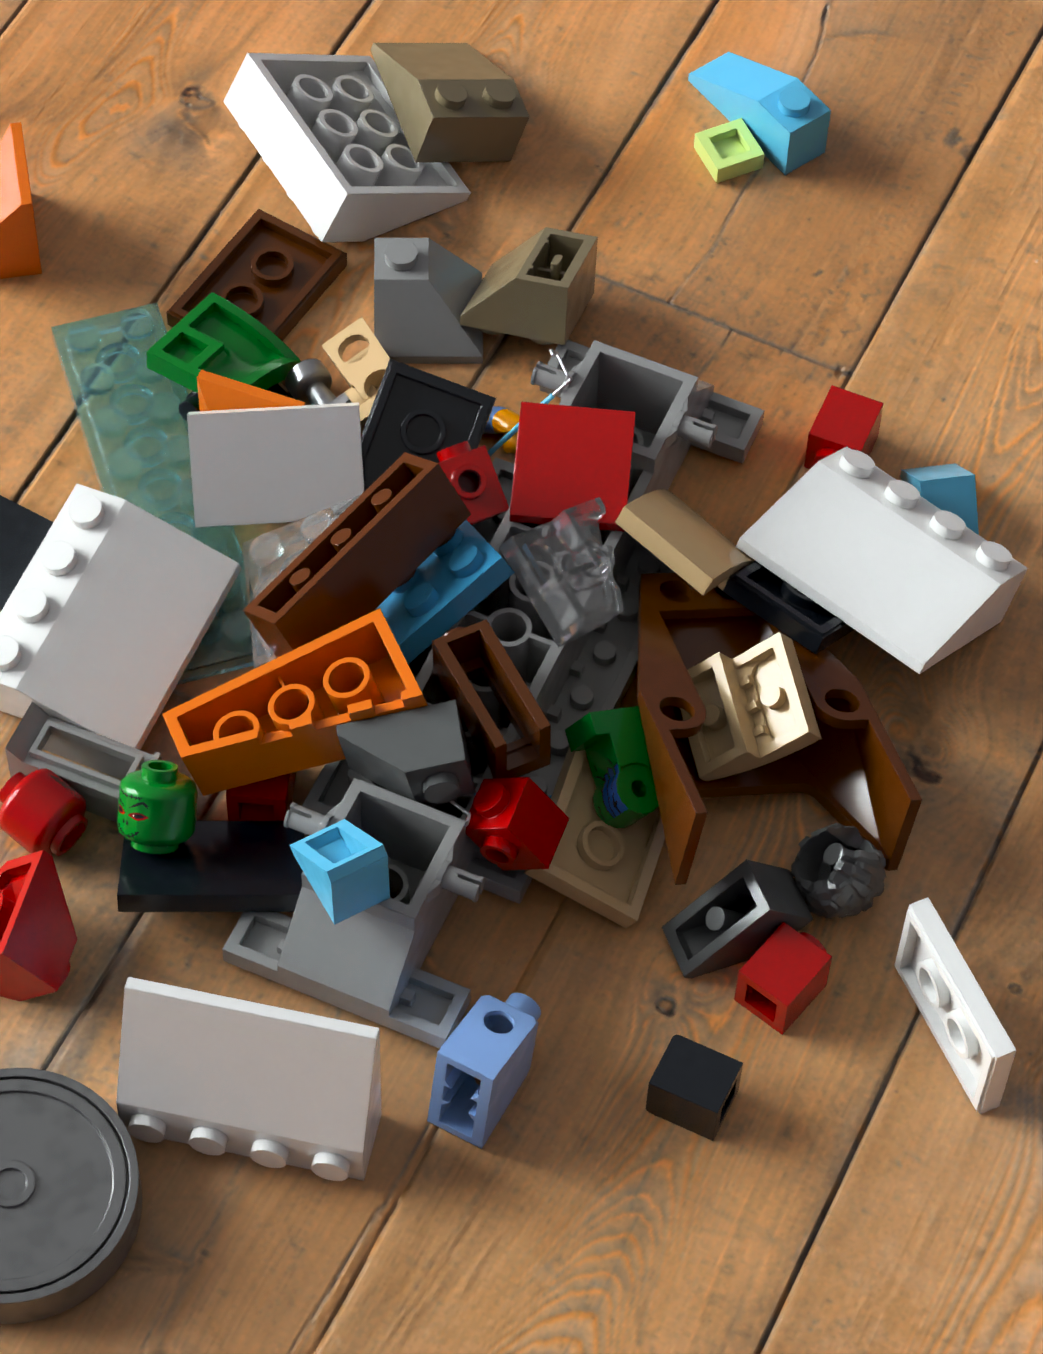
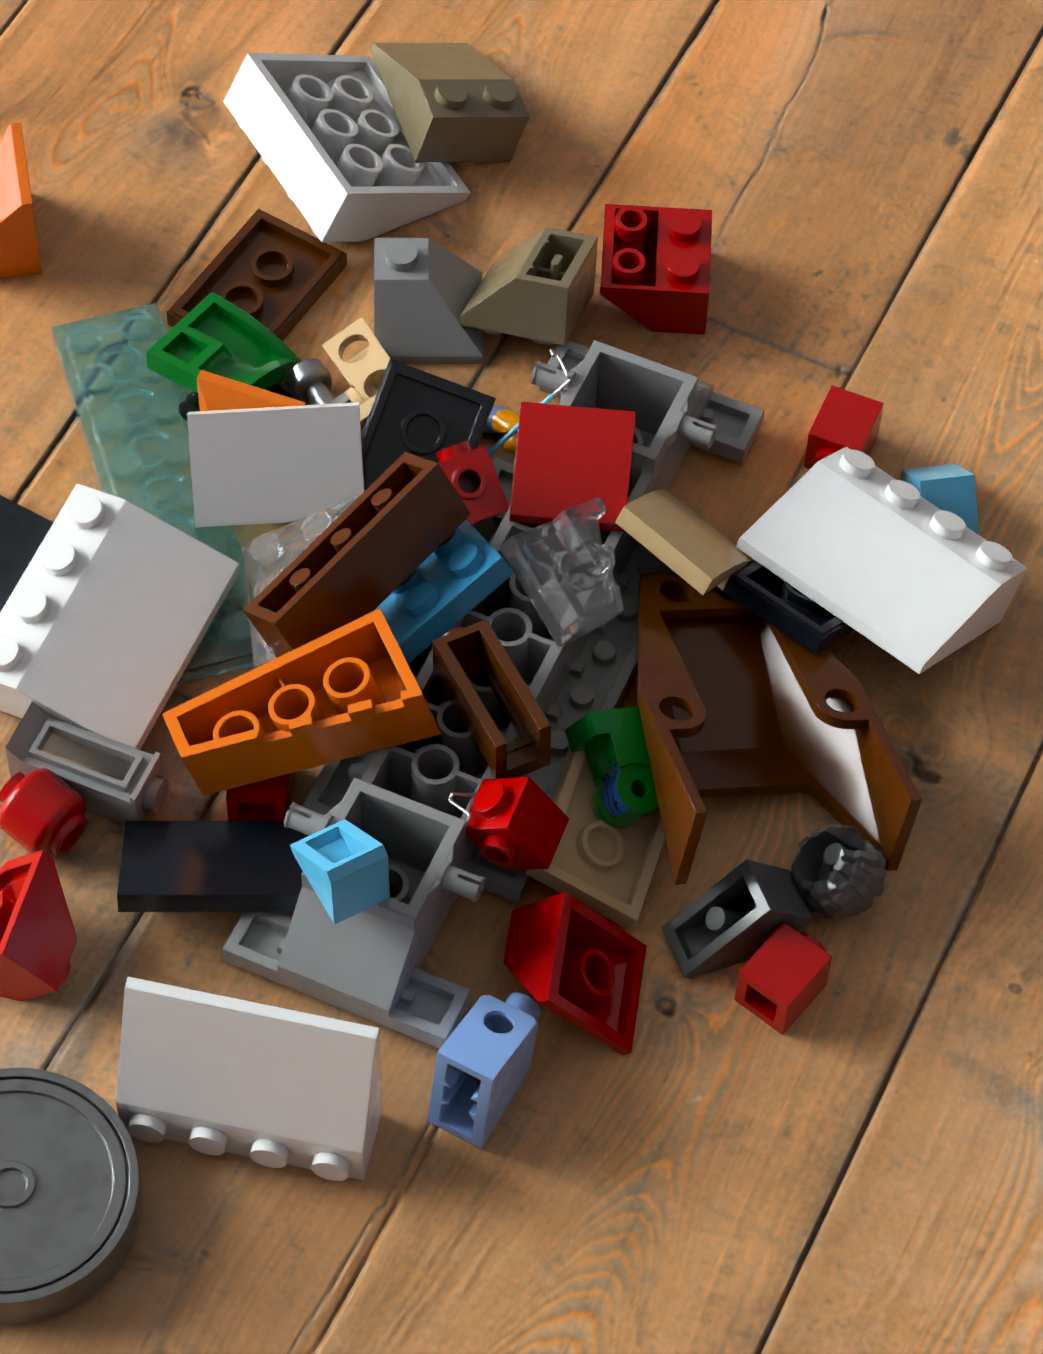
green head [117,760,198,854] -> none
dark grey slope [336,700,476,804] -> none
black panel [646,1035,743,1141] -> none
tan slope [680,632,822,782] -> none
medium azure slope [688,52,831,175] -> none
yellowish green tile [694,118,765,184] -> none
white tile [894,897,1016,1114] -> none
none -> red slope [503,892,647,1055]
none -> red slope [600,204,712,335]

